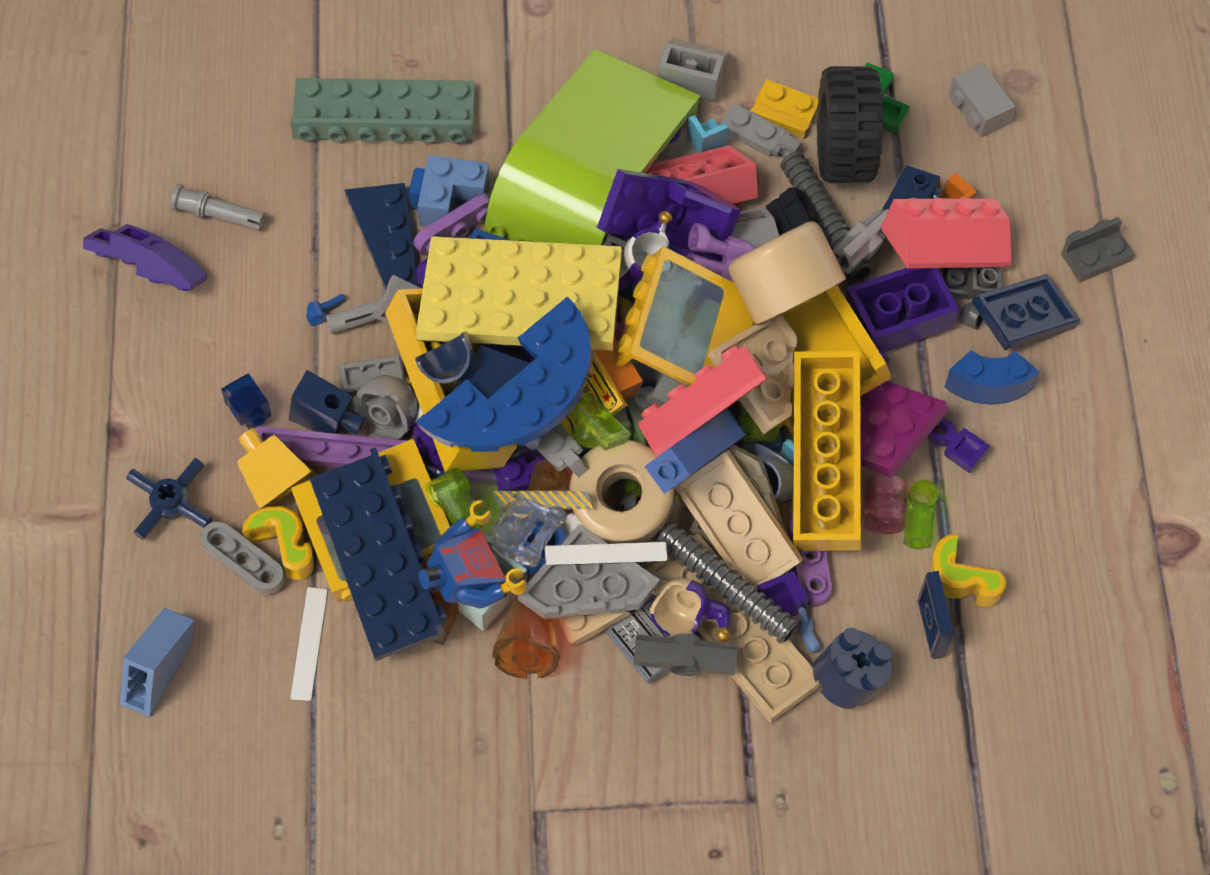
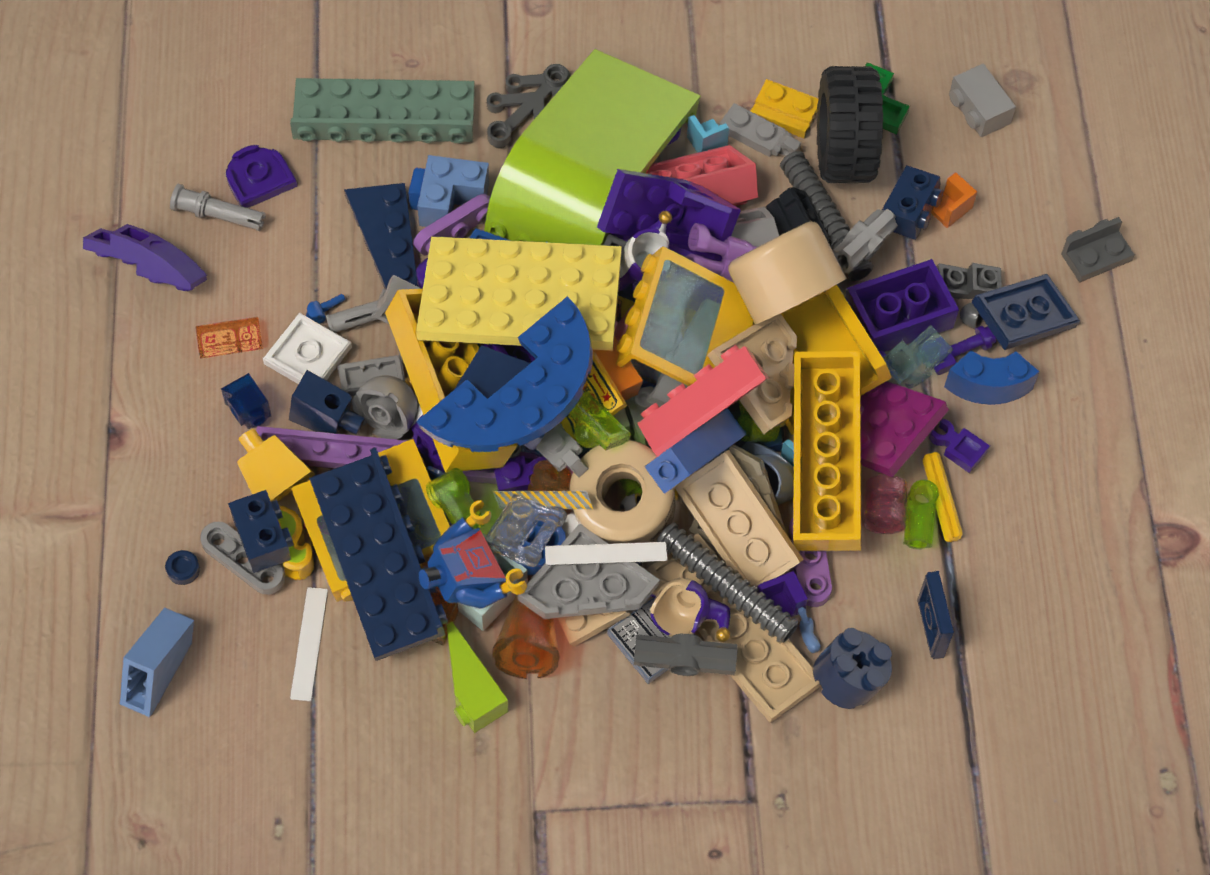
dark blue bar [126,458,212,540] -> none
dark blue helmet [415,331,474,383] -> none
light grey slope [658,38,730,101] -> none
coral slope [880,198,1012,269] -> none
yellow animal [929,534,1006,607] -> none
none -> dark blue tile [165,550,200,585]
none -> clear orange tile [196,317,263,359]
none -> dark purple tile [226,145,298,208]
none -> dark blue brick [228,490,294,573]
none -> white plate [263,313,352,384]
none -> lime slope [447,621,508,733]
none -> dark grey plant [487,64,571,148]
none -> clear light blue brick [883,325,953,389]
none -> dark purple hinge [923,325,996,375]
none -> yellow axle [923,452,963,542]

